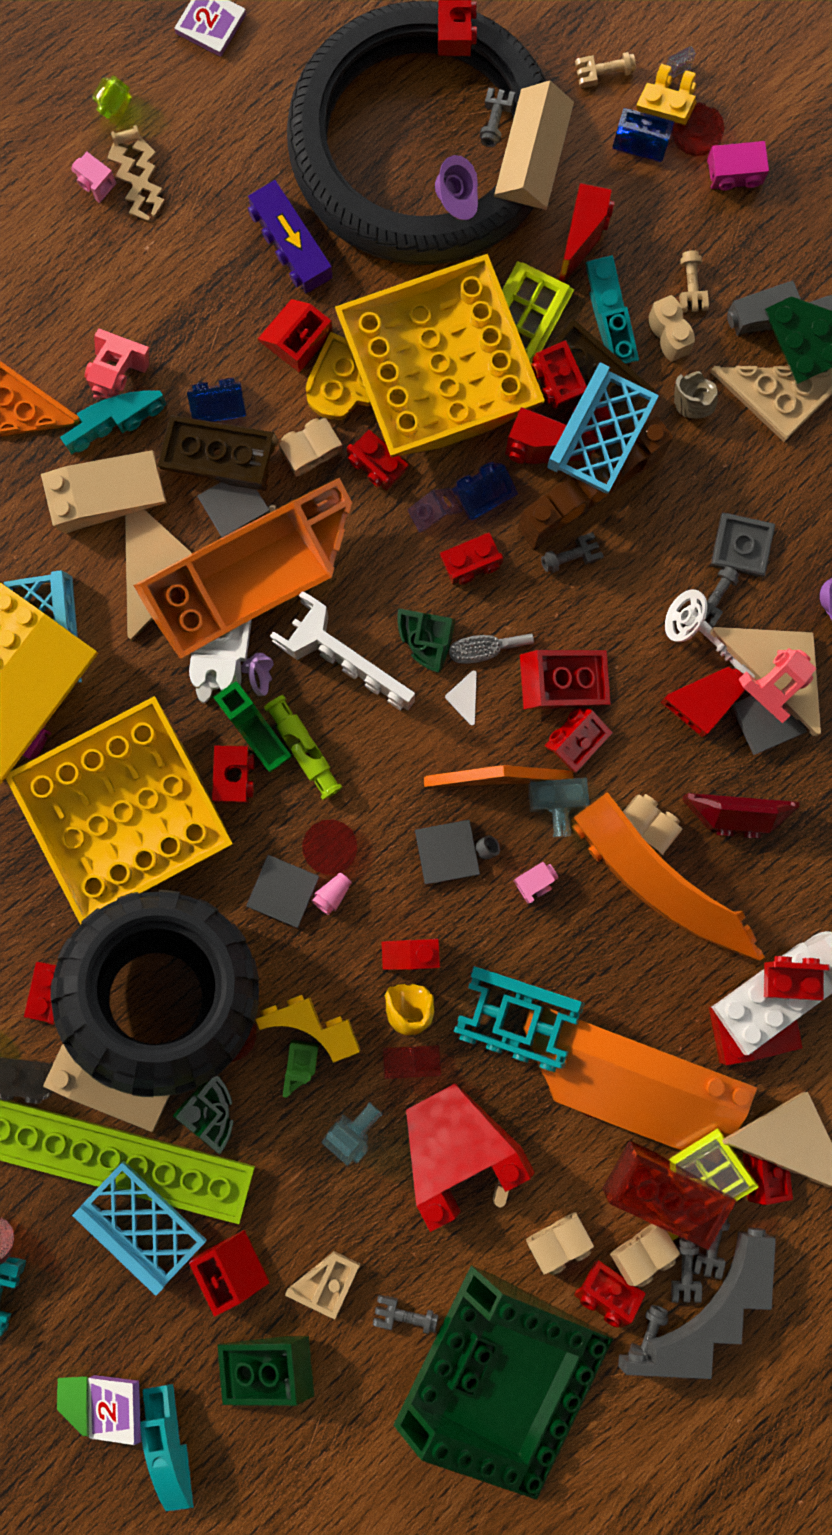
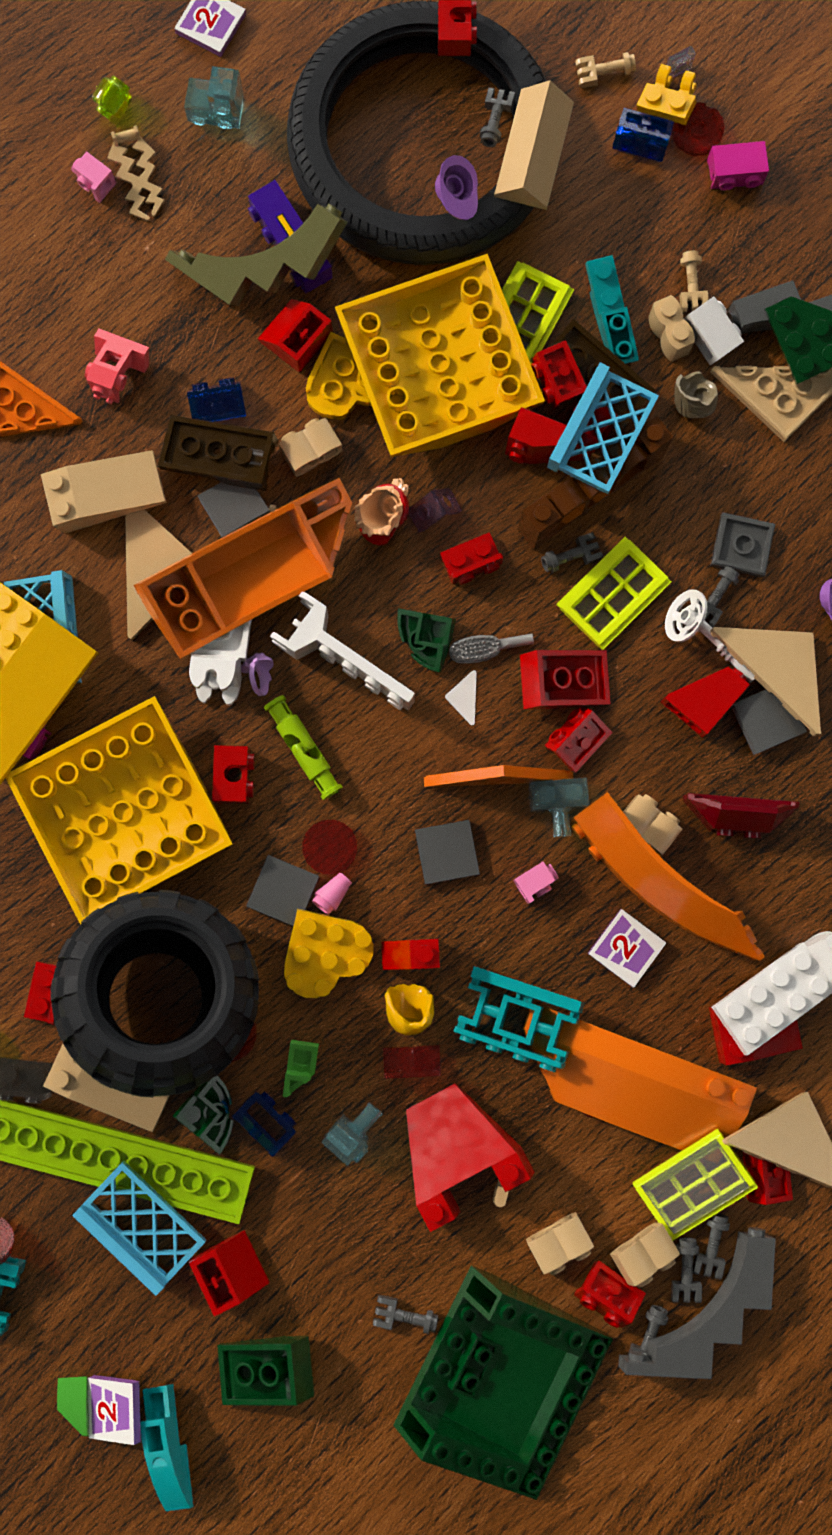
teal slope [60,390,167,454] -> none
green arch [213,681,292,773] -> none
yellow arch [255,995,360,1063] -> none
tan wing [285,1251,360,1320] -> none
red bracket [346,429,409,491] -> none
clear blue bracket [451,462,518,521] -> none
dark grey hinge [475,835,500,859] -> none
red slope [559,183,615,283] -> none
clear red slope [602,1140,737,1250] -> none
coral tile [739,648,817,723] -> none
red bracket [764,956,830,1001] -> none
none -> olive arch [165,203,348,306]
none -> clear light blue brick [184,66,244,129]
none -> clear blue window [232,1091,297,1157]
none -> yellow plate [284,908,373,998]
none -> light nougat hair [354,478,409,546]
none -> neon yellow piece [556,537,672,650]
none -> tile [587,909,666,988]
none -> white hinge [683,296,744,365]

